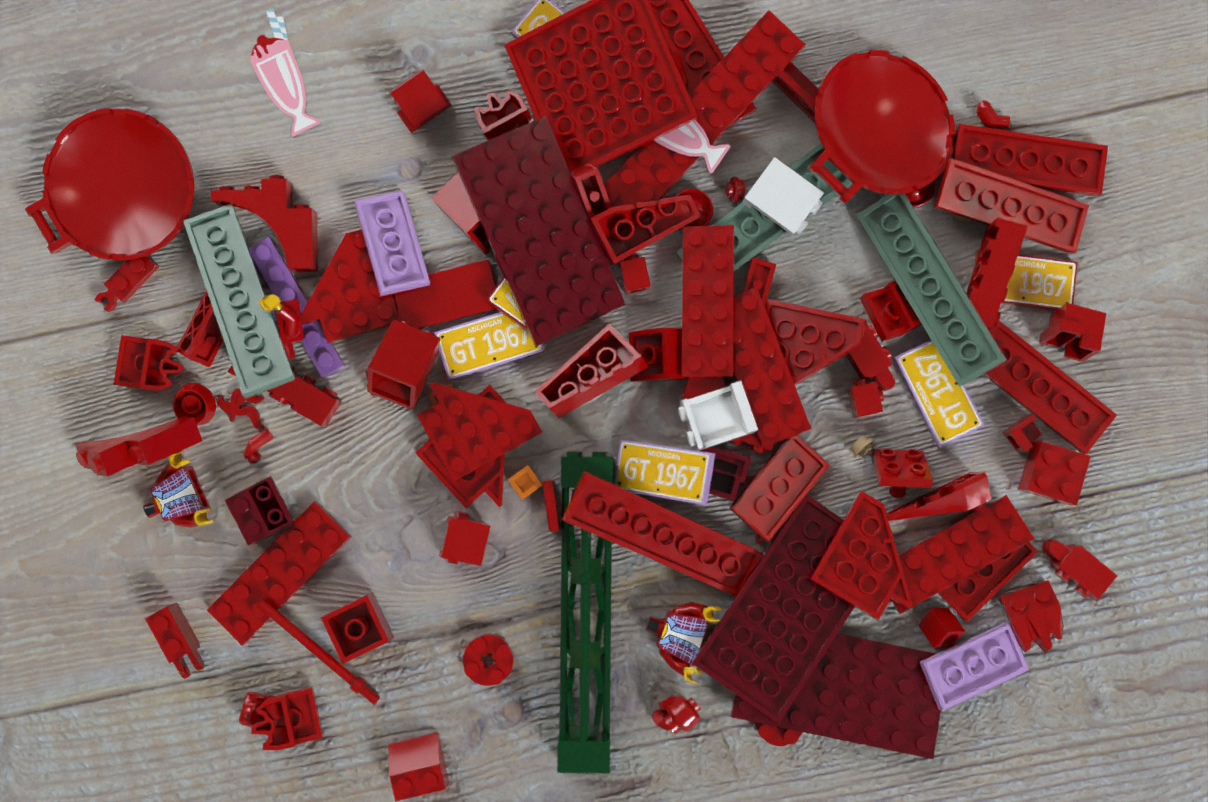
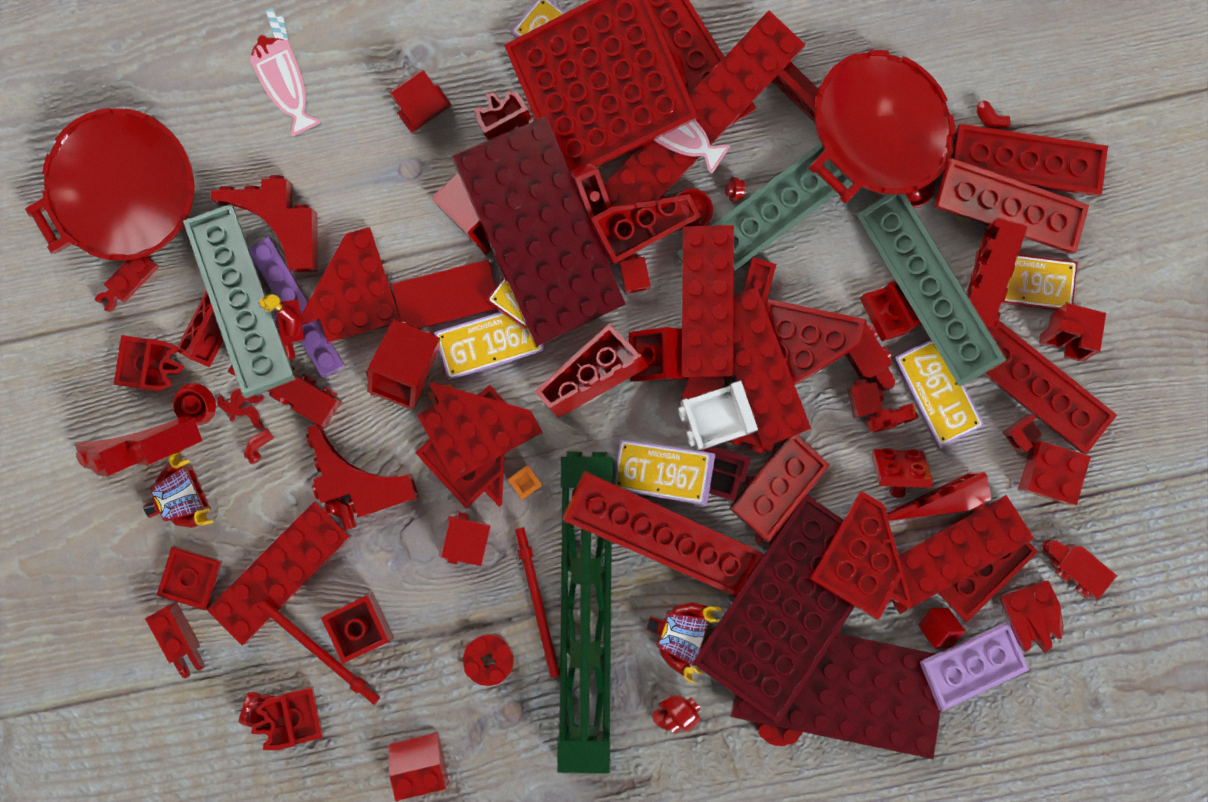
dark red slope [225,476,295,545] -> none
lavender tile [354,190,430,296] -> none
red tile [543,480,560,532] -> none
white panel [742,157,824,238] -> none
tan plate [850,435,874,458] -> none
none -> red plate [156,546,222,610]
none -> red arch [306,424,420,518]
none -> red arm [324,499,357,530]
none -> red bar [515,527,560,678]
none -> red plate [866,403,919,433]

